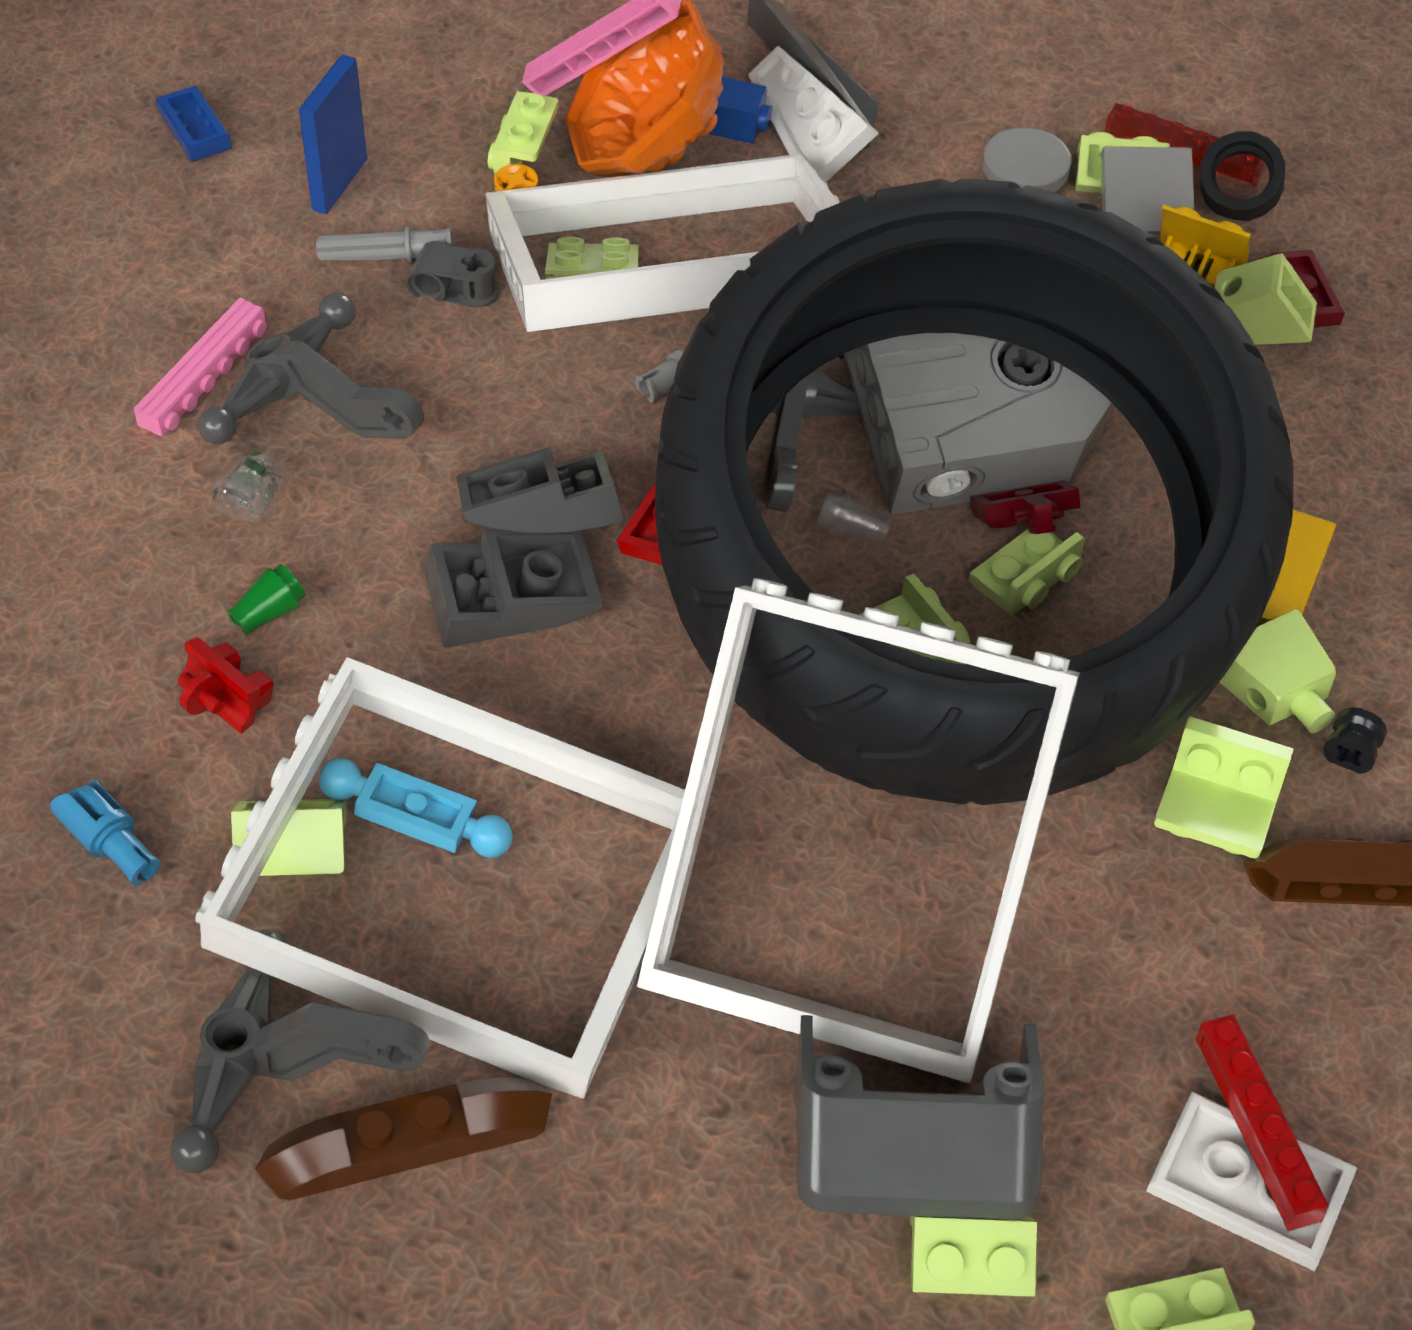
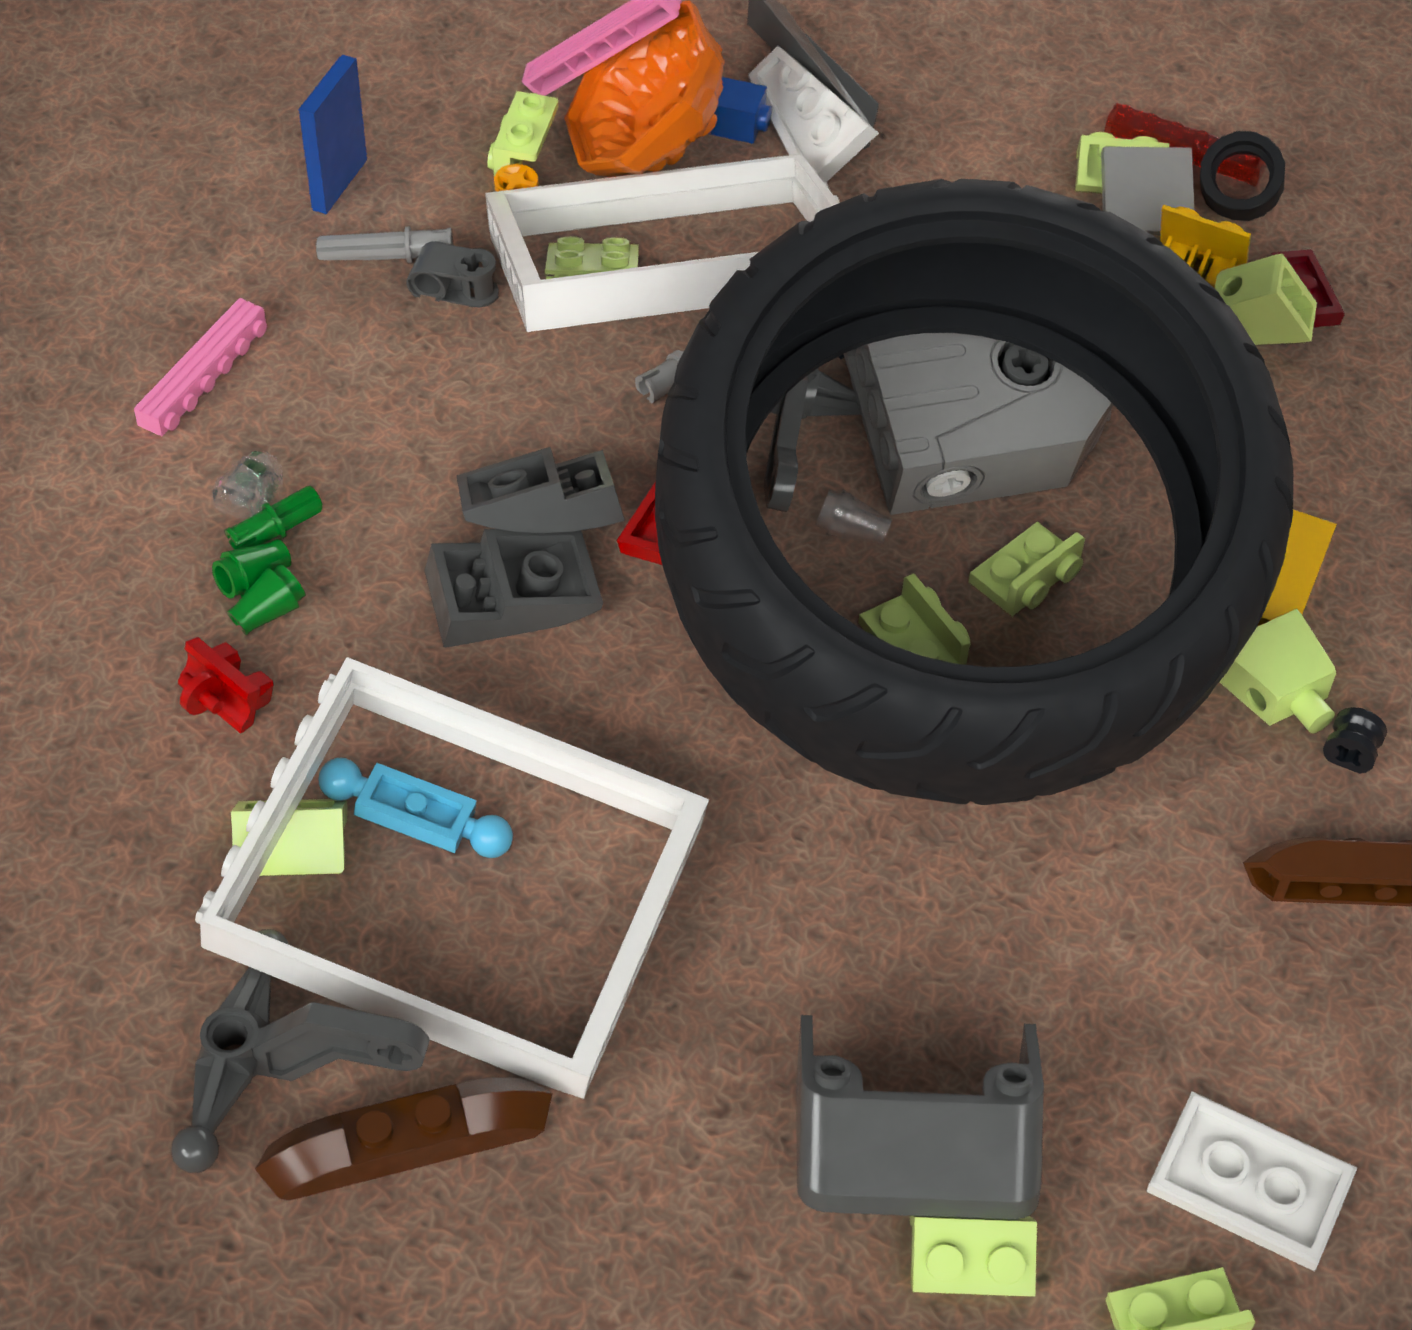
dark azure arm [50,780,161,886] -> none
blue plate [156,86,232,162] -> none
dark grey piece [198,292,424,445] -> none
white door [637,578,1080,1083] -> none
dark red hinge [970,480,1080,534] -> none
light grey tile [982,127,1071,192] -> none
yellowish green bracket [1154,716,1294,859] -> none
red piece [1195,1014,1329,1232] -> none
none -> green cone [212,539,291,599]
none -> green axle [224,486,323,550]

